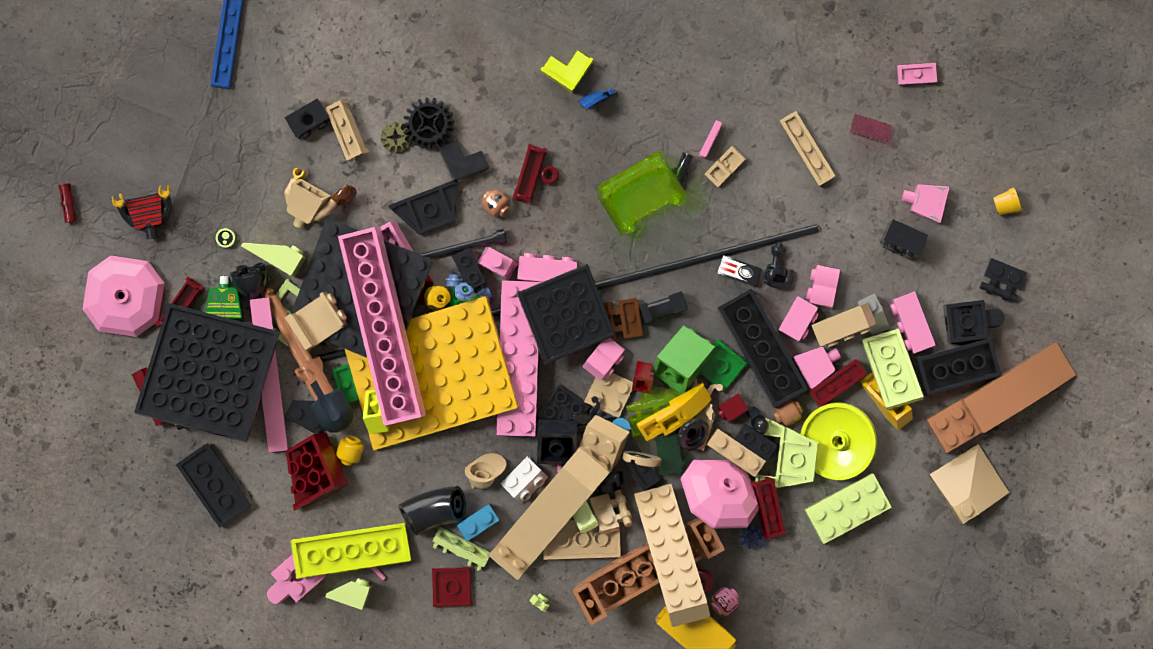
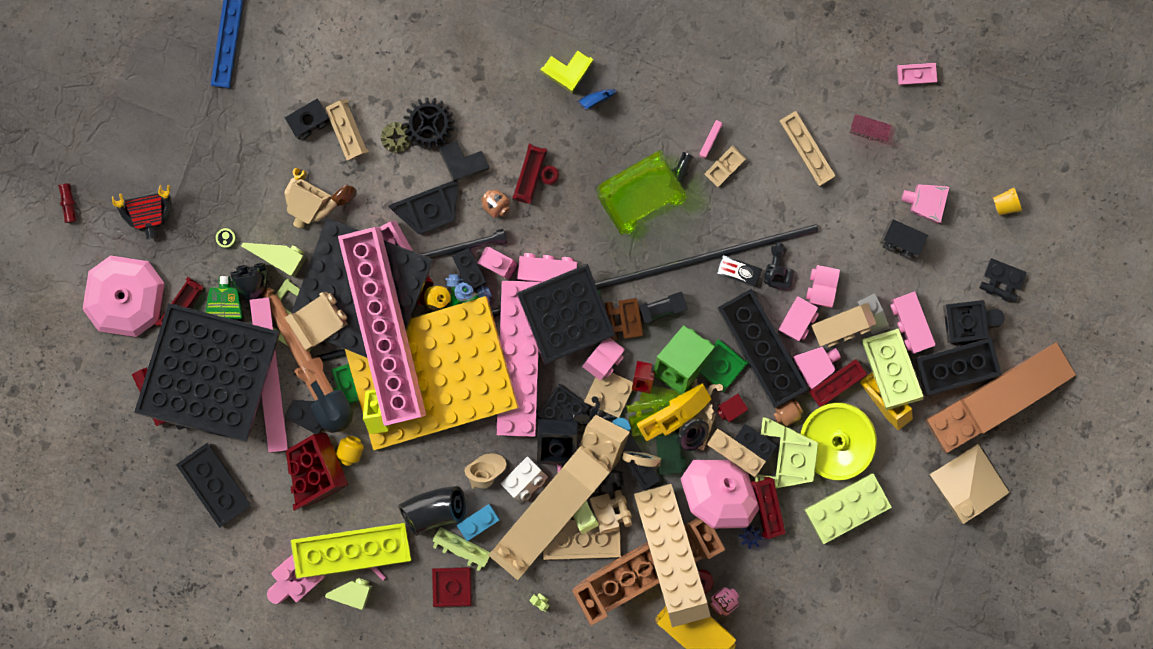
black pin [746,407,769,434] -> none

